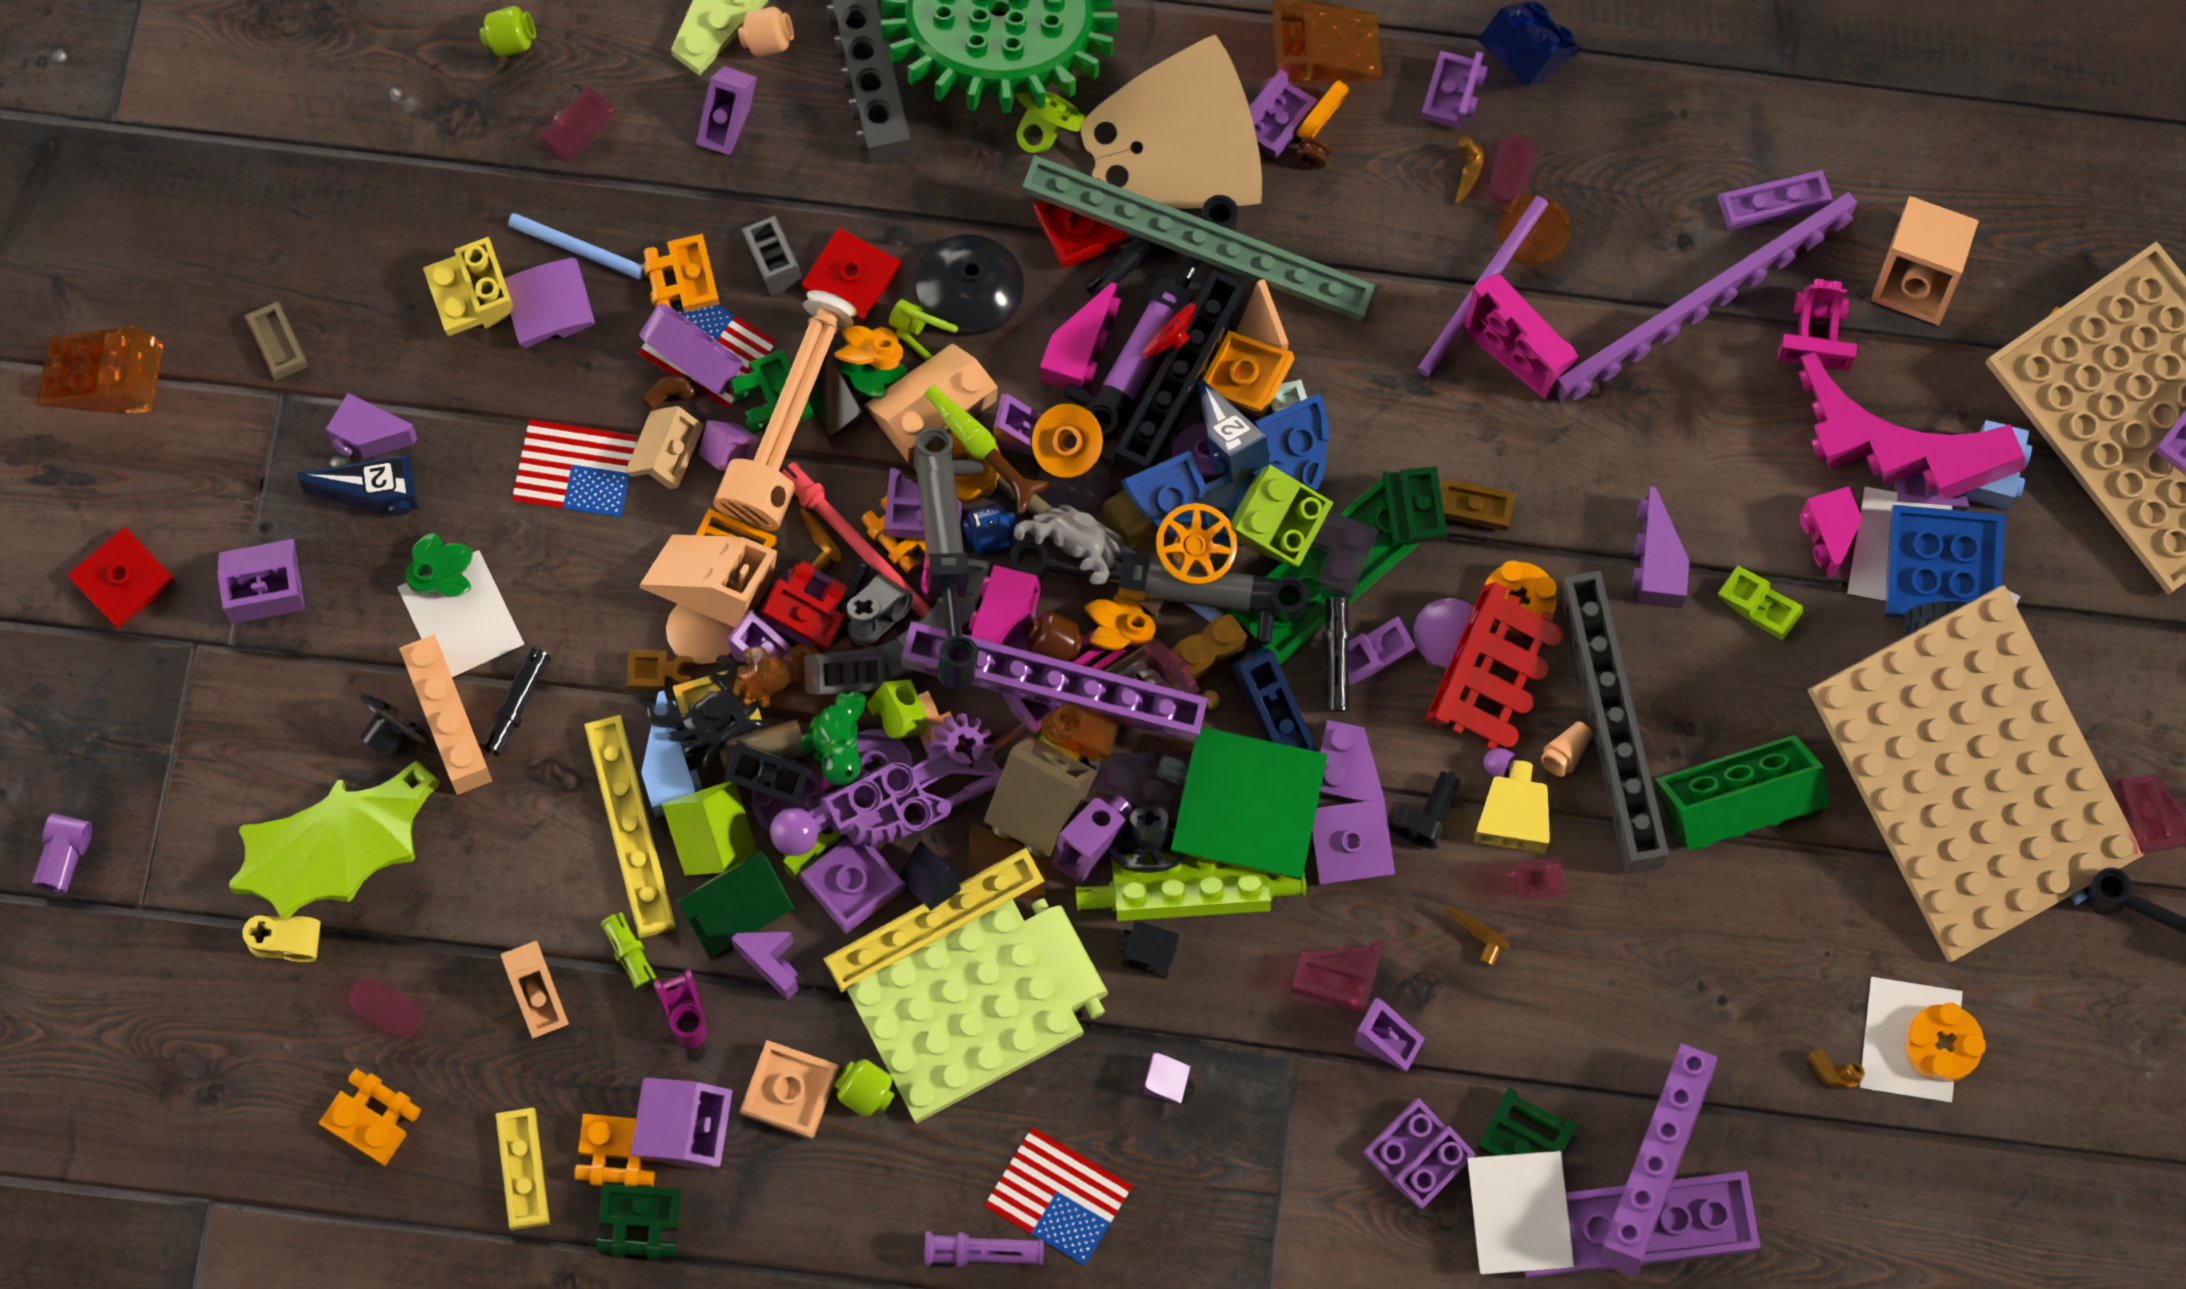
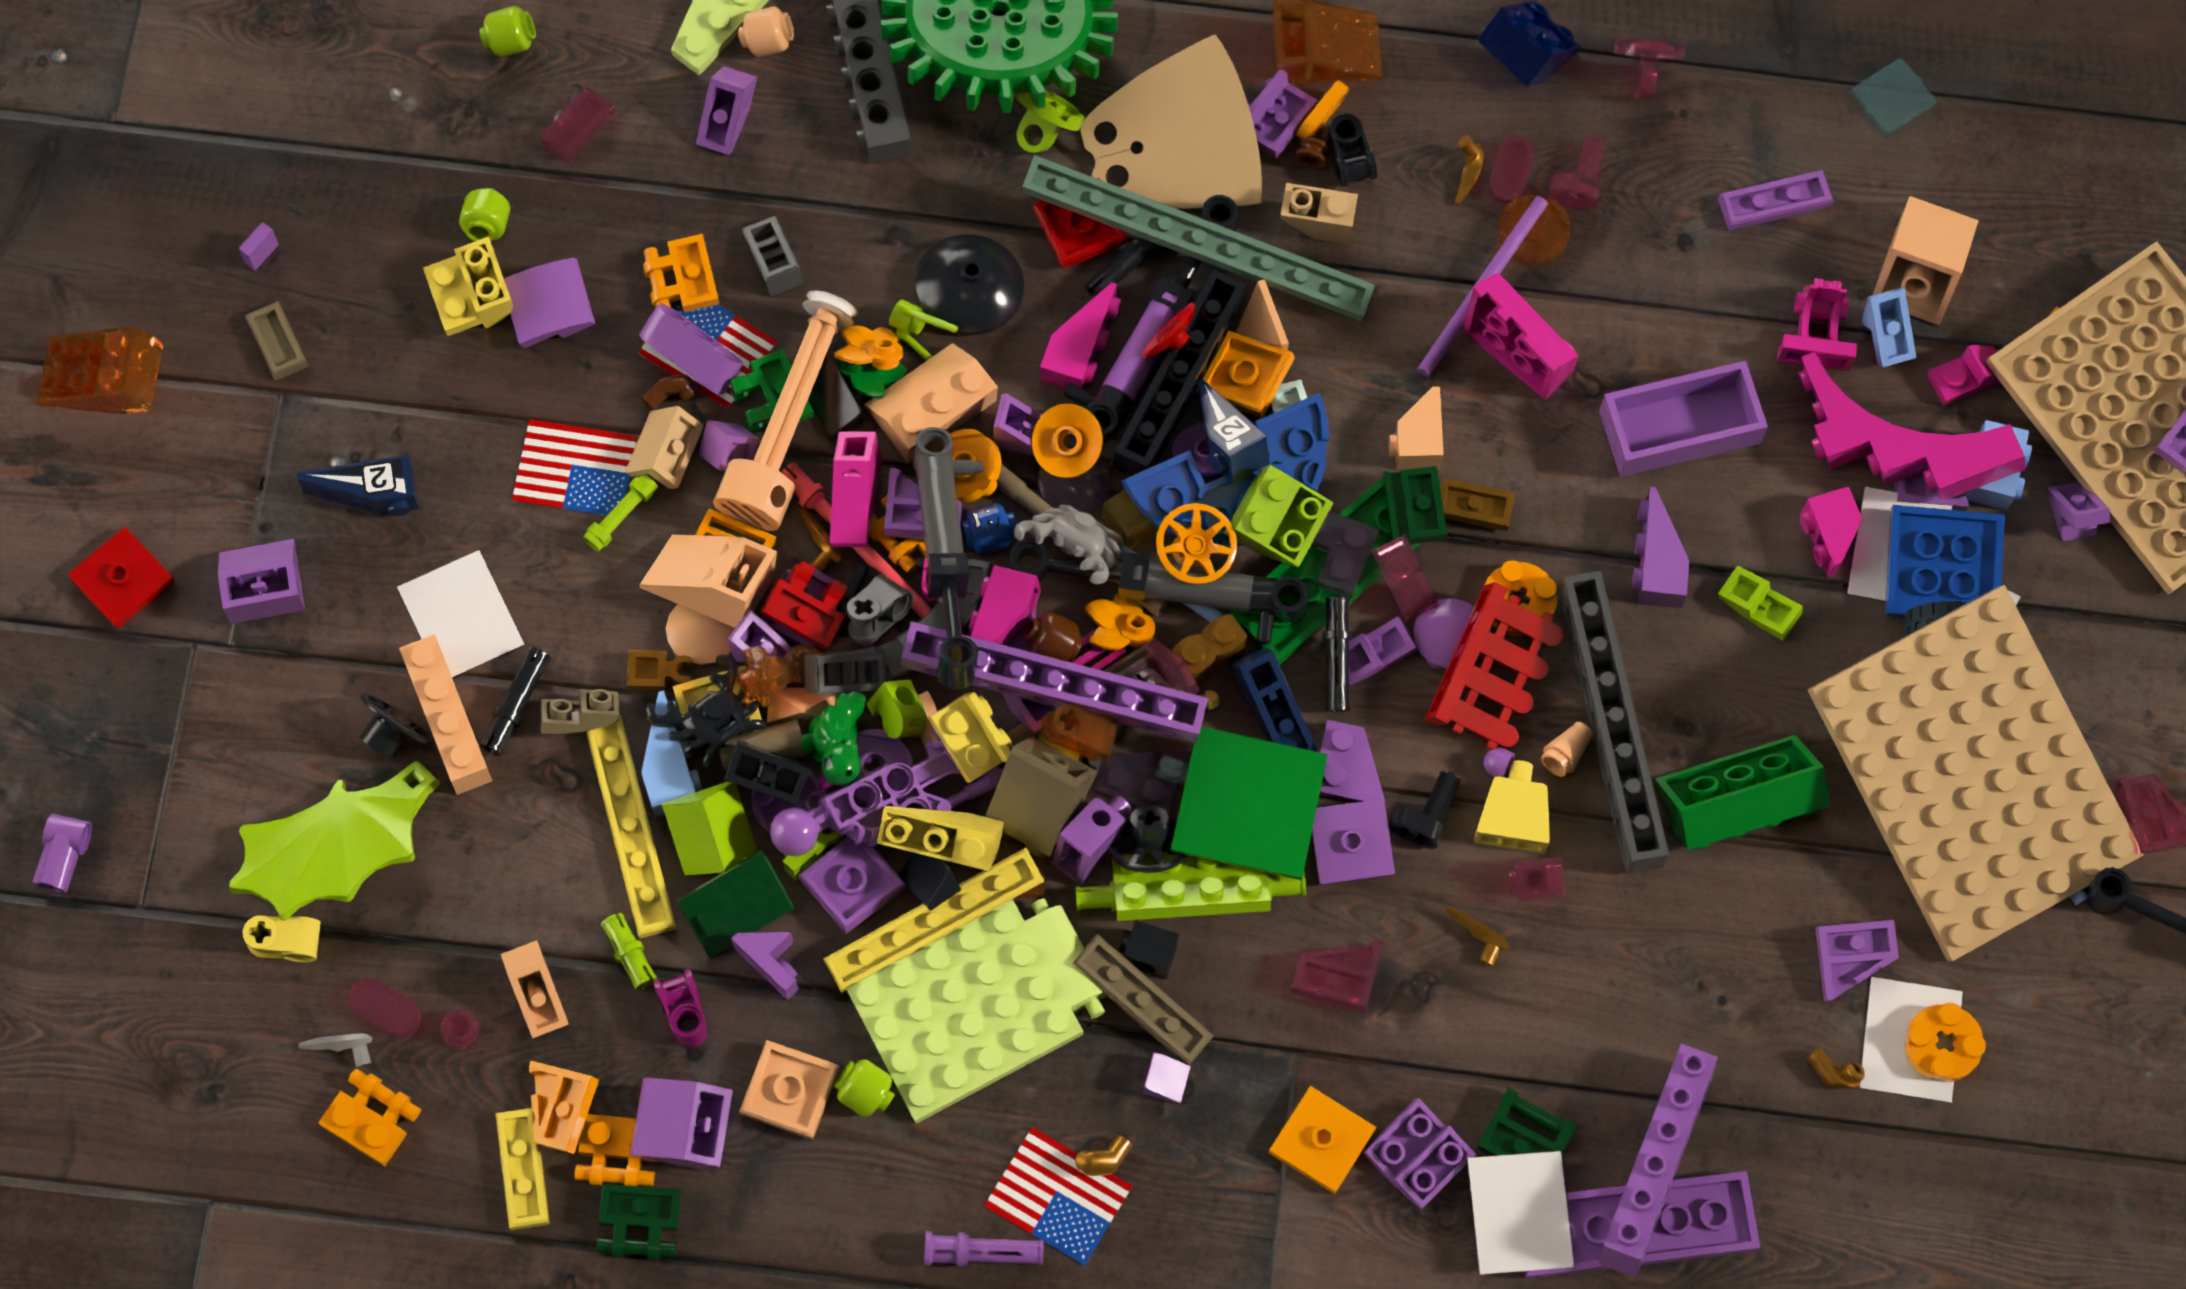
medium lavender slope [325,393,417,459] -> none
green plate [405,533,473,597] -> none
light blue piece [508,213,644,280] -> none
red plate [801,228,901,323] -> none
lime piece [924,385,1049,514] -> none
medium lavender slope [1354,998,1425,1071] -> none
medium lavender bracket [1421,51,1487,130] -> none
medium lavender plate [1553,192,1858,404] -> none
none -> medium lavender tile [239,223,279,271]
none -> light grey bar [298,1033,372,1067]
none -> clear pink plate [440,1009,480,1048]
none -> lime head [459,188,511,241]
none -> light orange wing [529,1061,599,1154]
none -> dark tan slope [540,689,620,734]
none -> lime bar [582,474,658,552]
none -> light nougat slope [767,687,839,726]
none -> dark pink slope [830,432,883,547]
none -> light yellow slope [877,806,1004,871]
none -> light yellow bracket [928,692,1012,783]
none -> dark tan tile [1072,934,1214,1065]
none -> pearl gold arm [1075,1135,1132,1176]
none -> light orange plate [1269,1086,1376,1194]
none -> tan slope [1280,183,1358,245]
none -> black piece [1327,113,1378,187]
none -> clear pink slope [1371,535,1439,622]
none -> light nougat slope [1388,387,1444,470]
none -> clear pink piece [1548,135,1606,210]
none -> medium lavender piece [1599,361,1768,477]
none -> clear pink tile [1614,38,1687,99]
none -> medium lavender wing [1815,920,1899,1001]
none -> clear light blue piece [1851,58,1937,136]
none -> light blue slope [1861,287,1917,367]
none -> dark pink slope [1927,345,2000,406]
none -> medium lavender slope [2047,482,2110,541]

